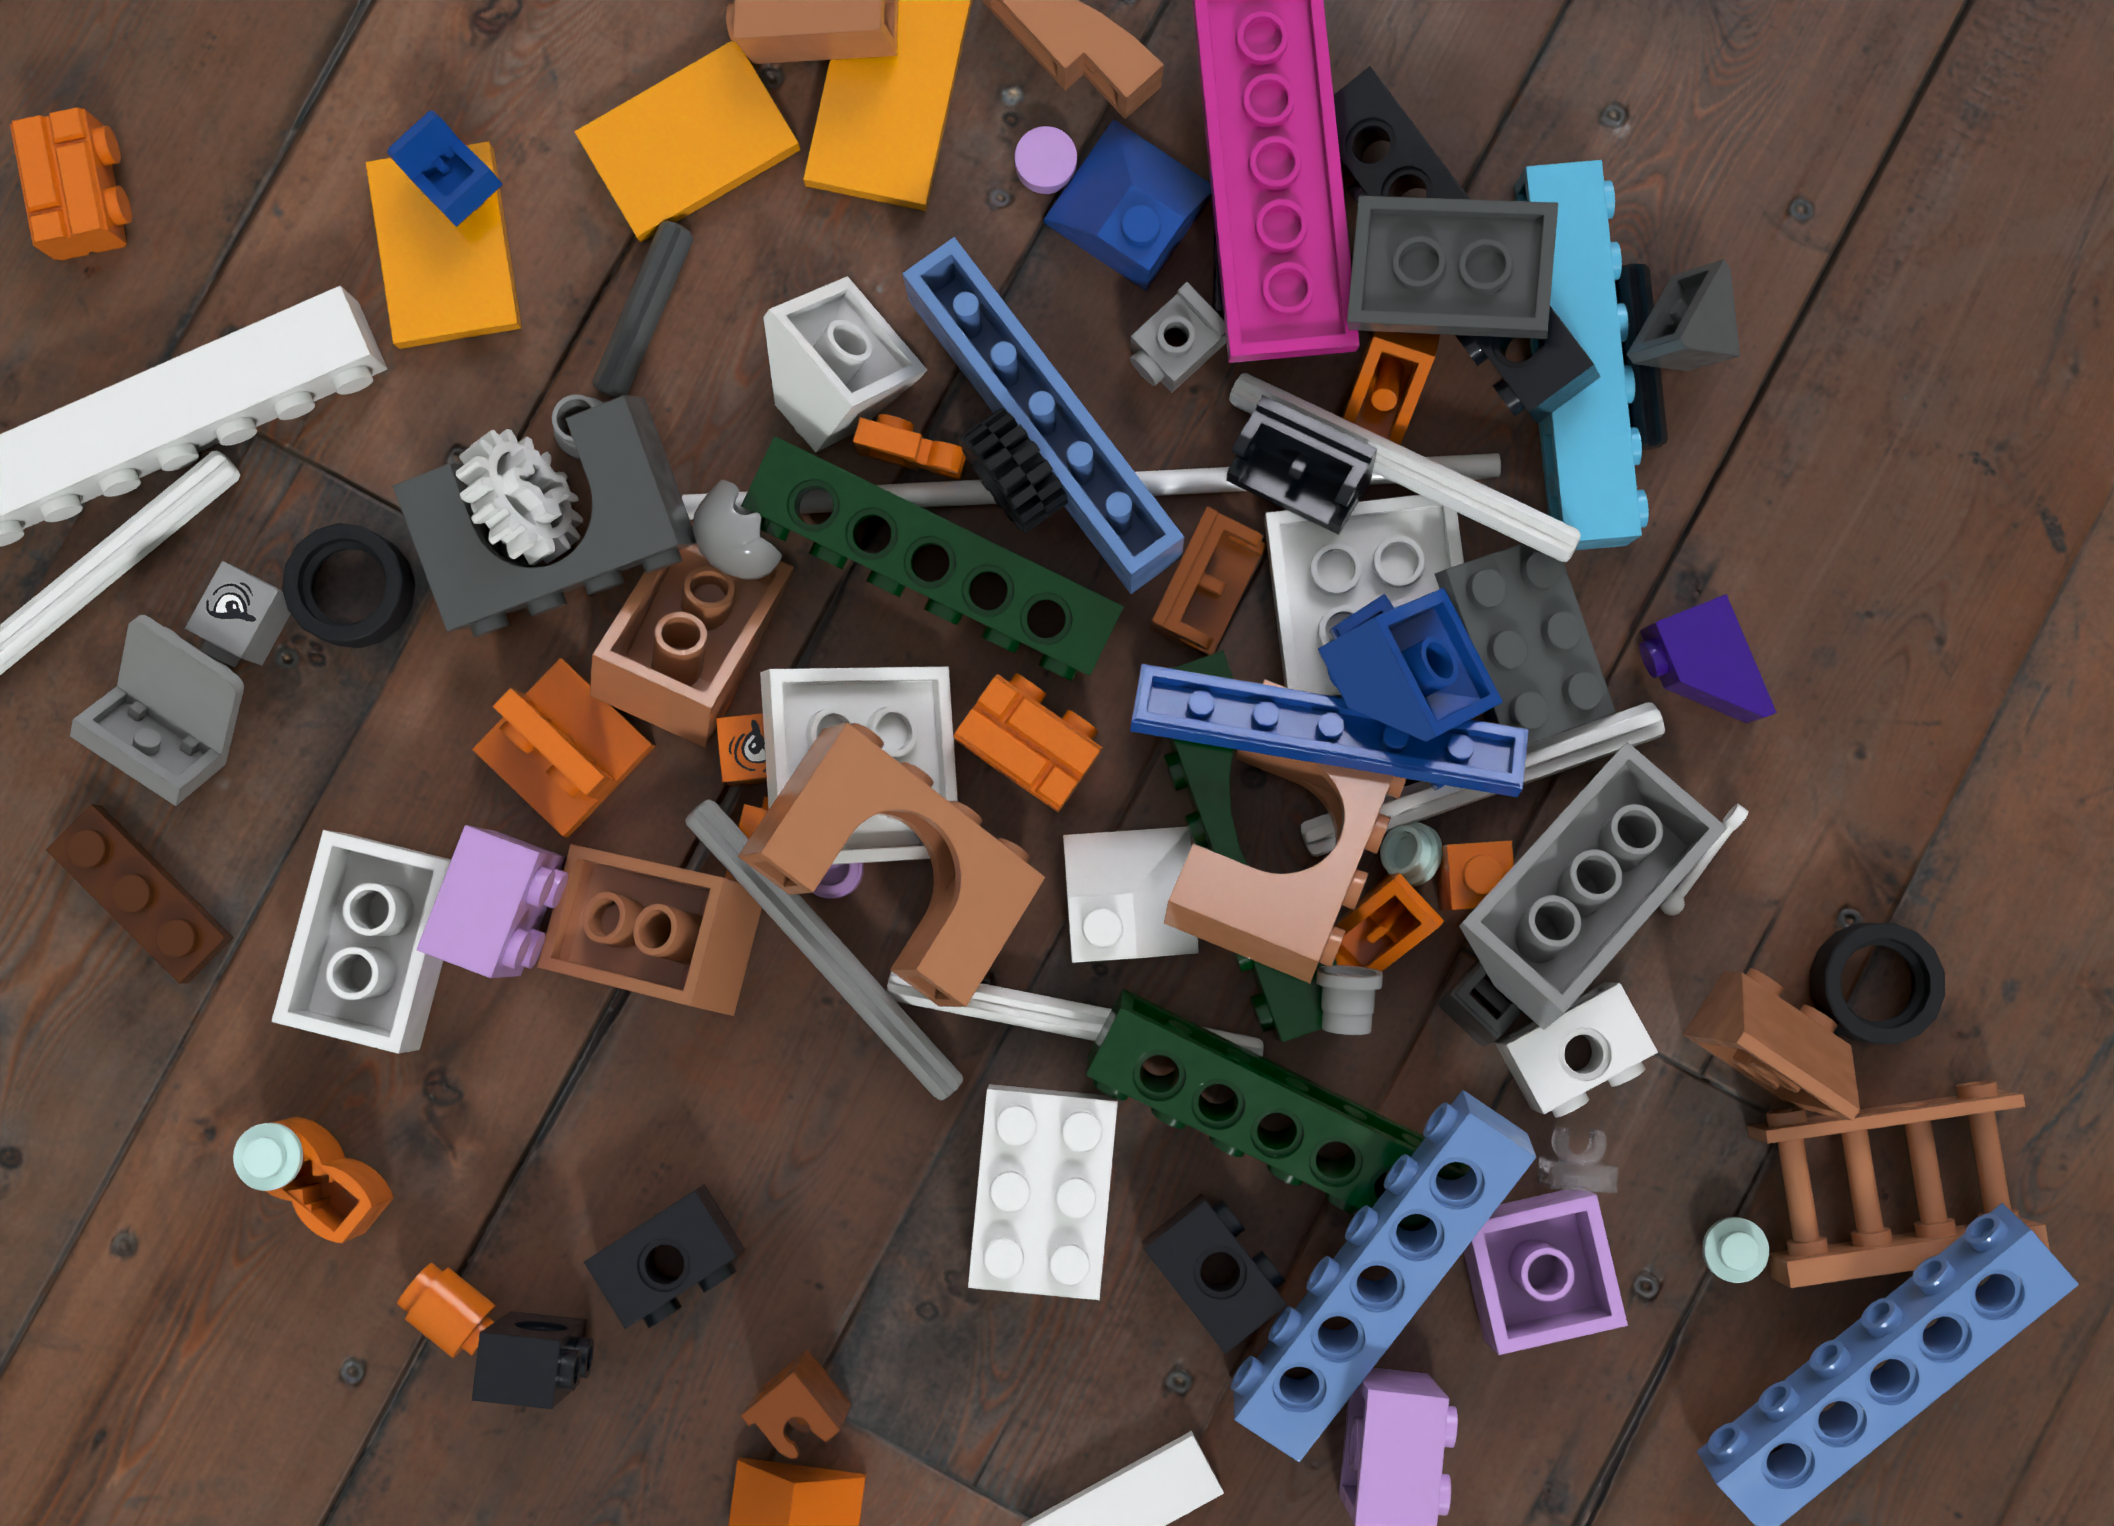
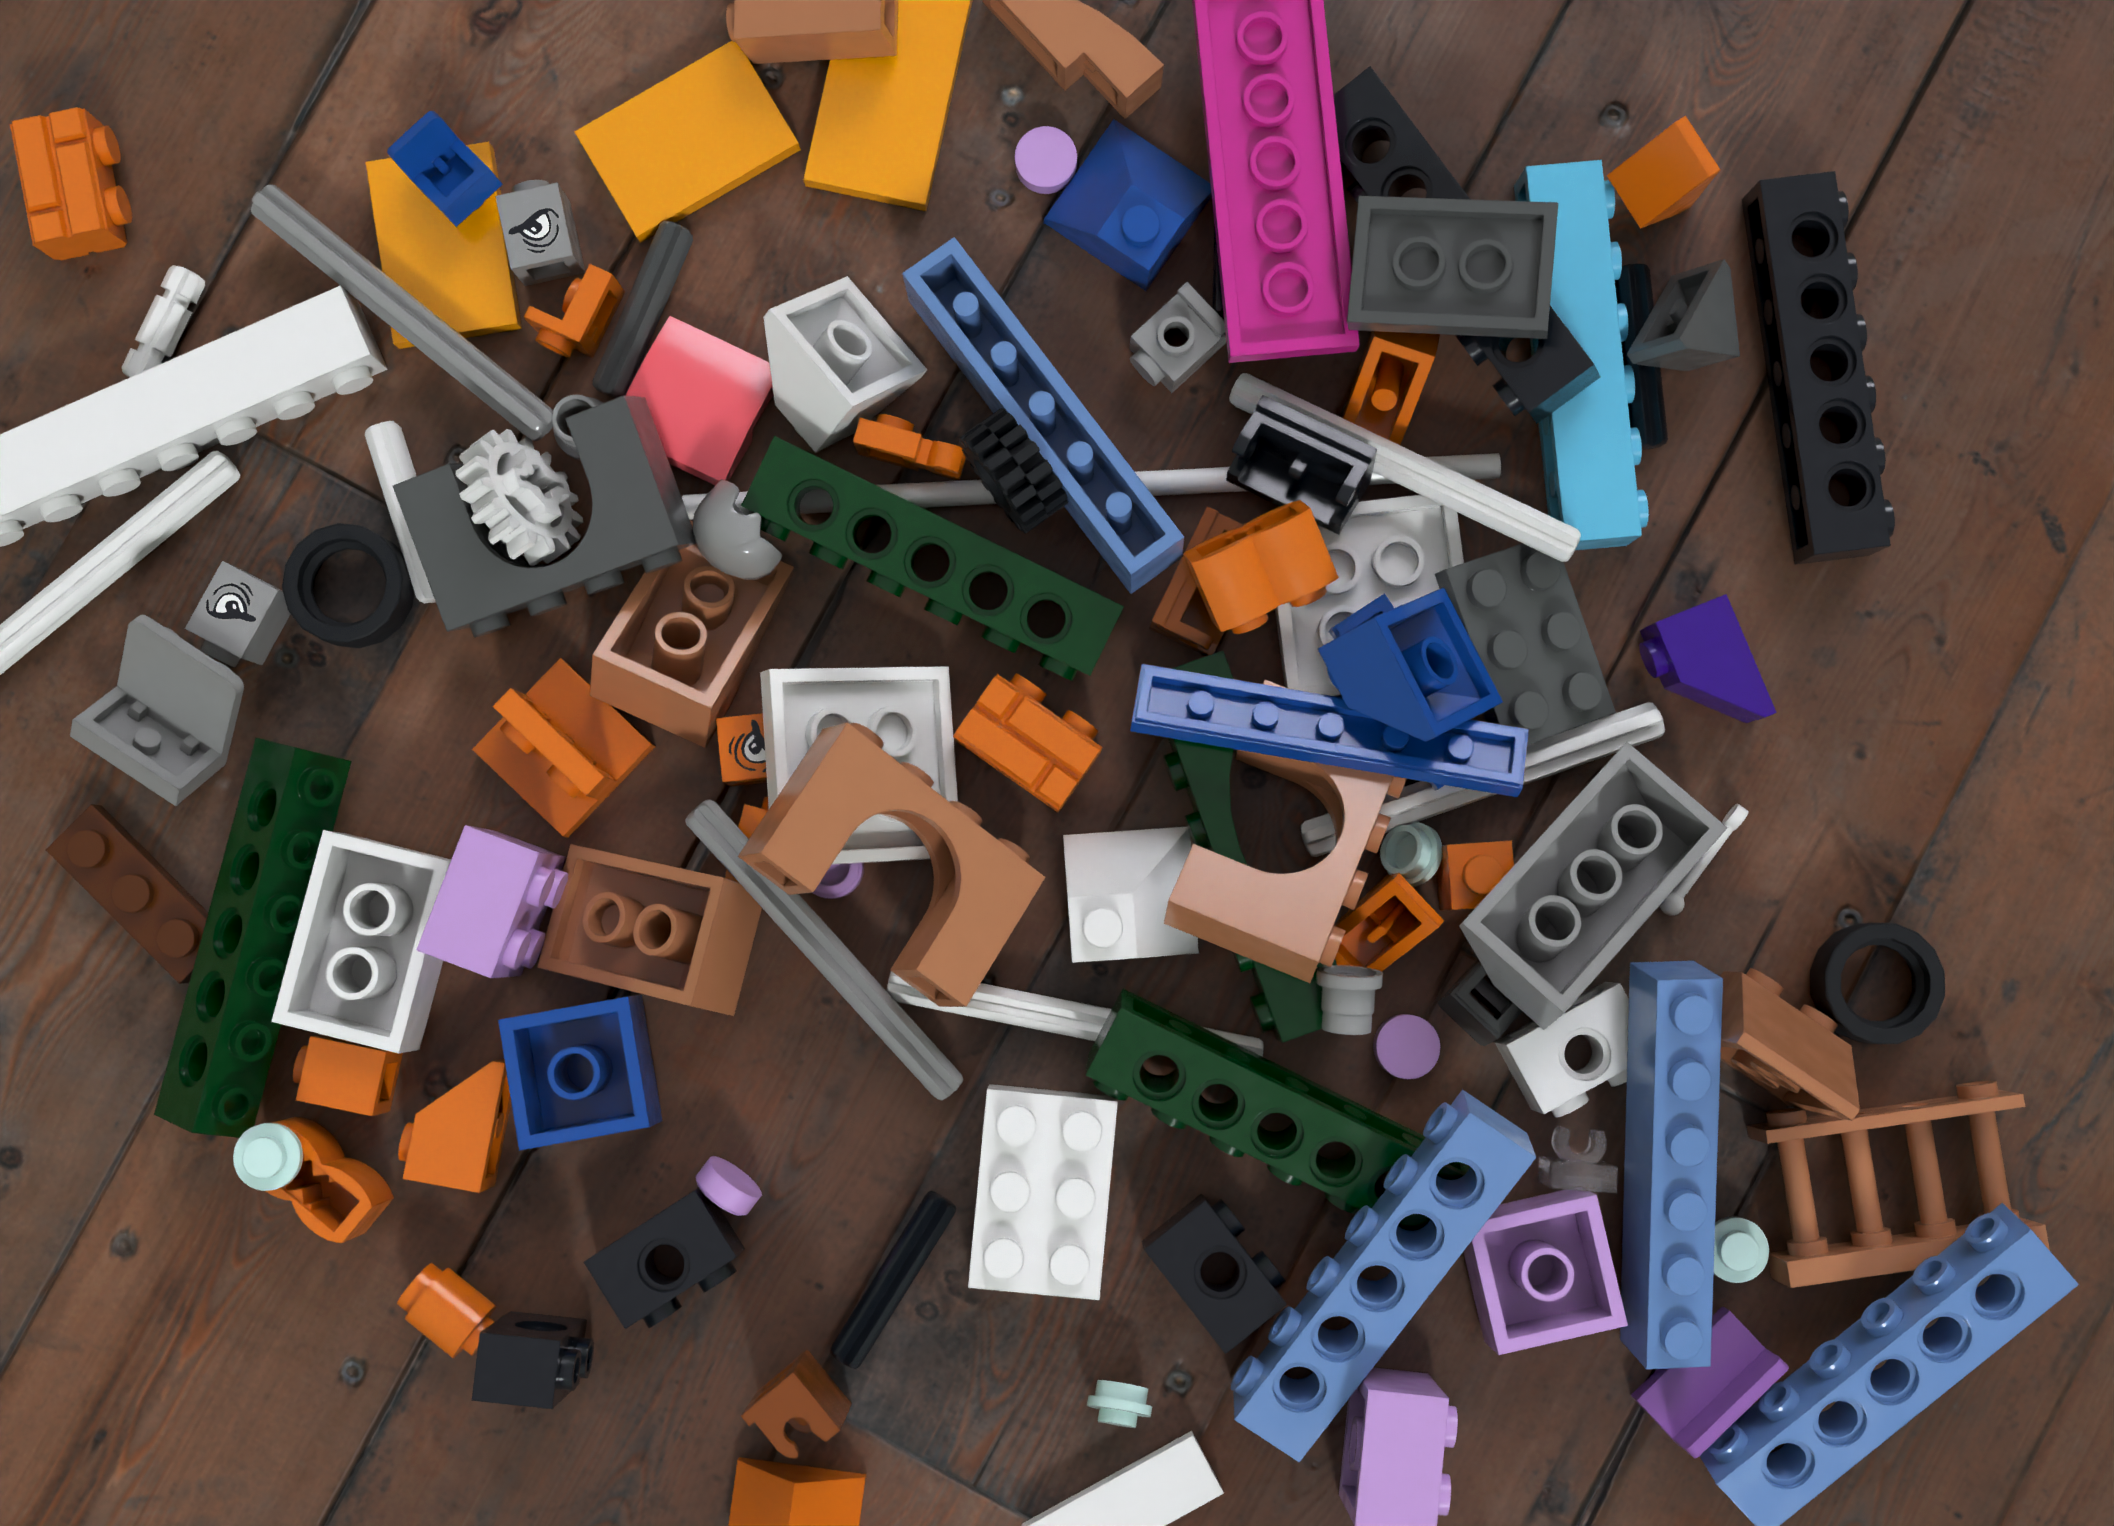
none -> white axle [122,265,205,378]
none -> dark green brick [154,738,352,1138]
none -> light grey axle [251,184,553,441]
none -> orange brick [293,1035,403,1116]
none -> white axle [365,421,436,604]
none -> orange slope [398,1059,511,1193]
none -> light grey brick [495,180,585,286]
none -> blue brick [498,995,663,1151]
none -> orange bracket [524,264,625,358]
none -> coral slope [626,316,774,485]
none -> lavender tile [696,1156,762,1216]
none -> black axle [830,1191,956,1369]
none -> light aqua plate [1087,1380,1152,1428]
none -> orange brick [1183,500,1339,634]
none -> lavender tile [1373,1014,1440,1079]
none -> orange slope [1607,116,1720,229]
none -> medium blue brick [1620,961,1723,1370]
none -> medium lavender panel [1631,1306,1789,1458]
none -> black brick [1742,171,1895,565]

